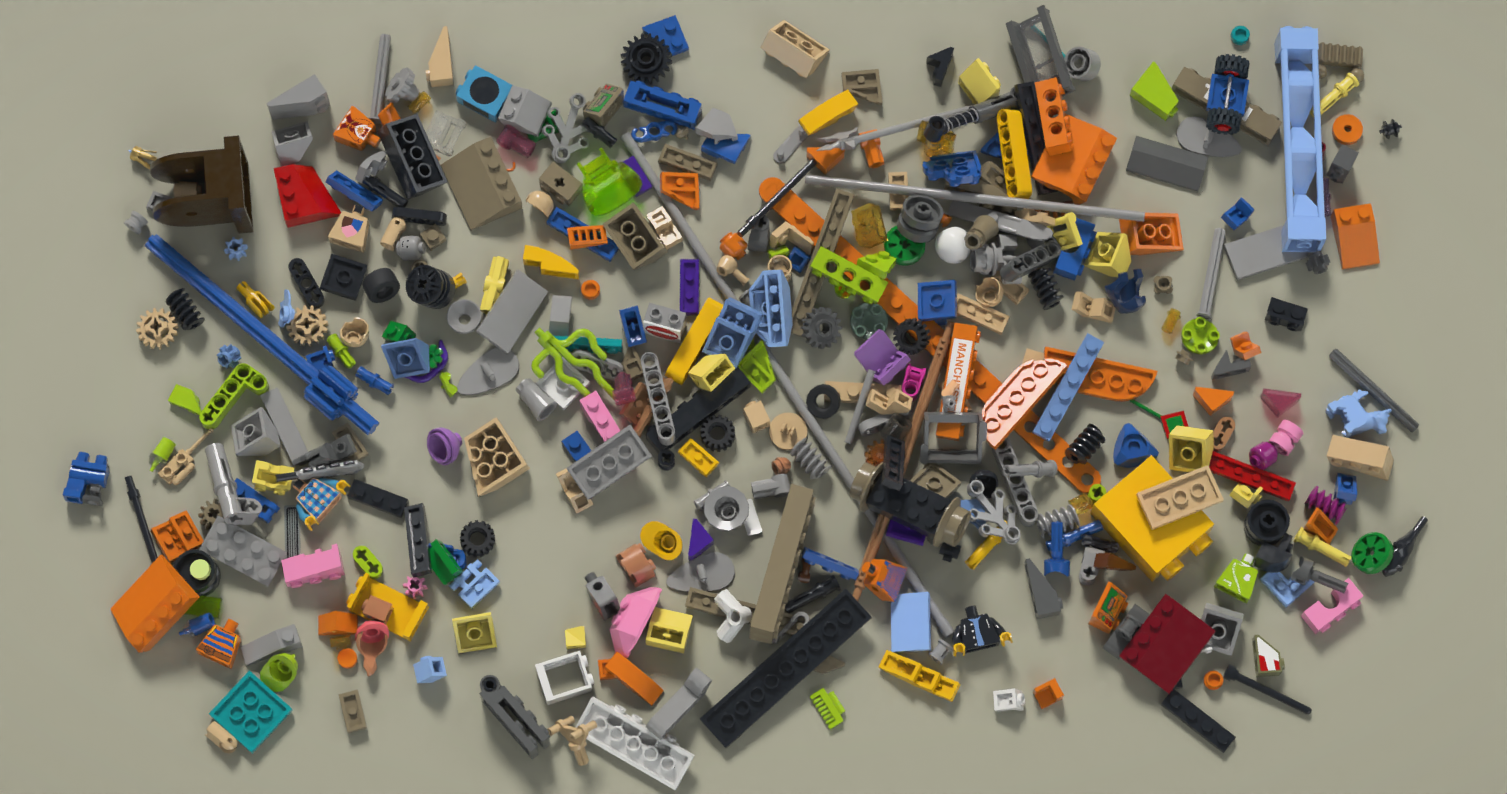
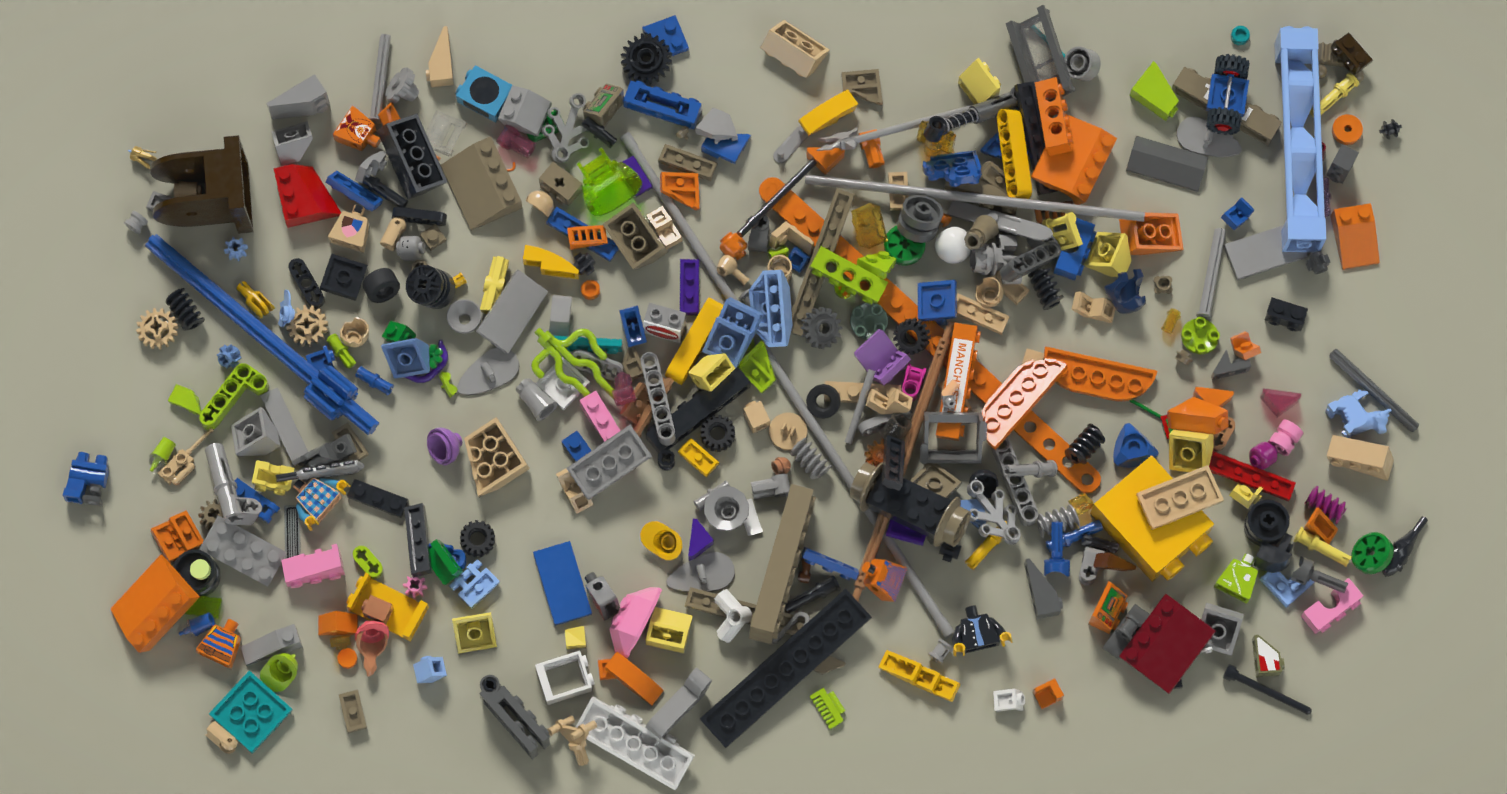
black bar [125,476,158,563] -> none
clear yellow pin [407,91,431,114] -> none
nougat cylinder [615,543,656,588] -> none
blue piece [631,120,678,143] -> none
light blue tile [891,592,931,653] -> none
black slope [926,47,954,87] -> none
tan slope [1015,208,1056,226] -> none
medium blue plate [1032,333,1104,442] -> none
lime bush [1087,484,1106,505] -> none
black plate [1161,689,1236,753] -> none
orange plate [1203,670,1223,690] -> none
blue slope [1333,473,1357,505] -> none
none -> blue tile [533,541,592,626]
none -> black gear [572,252,596,276]
none -> orange slope [1167,397,1229,434]
none -> dark brown bracket [1331,32,1373,75]

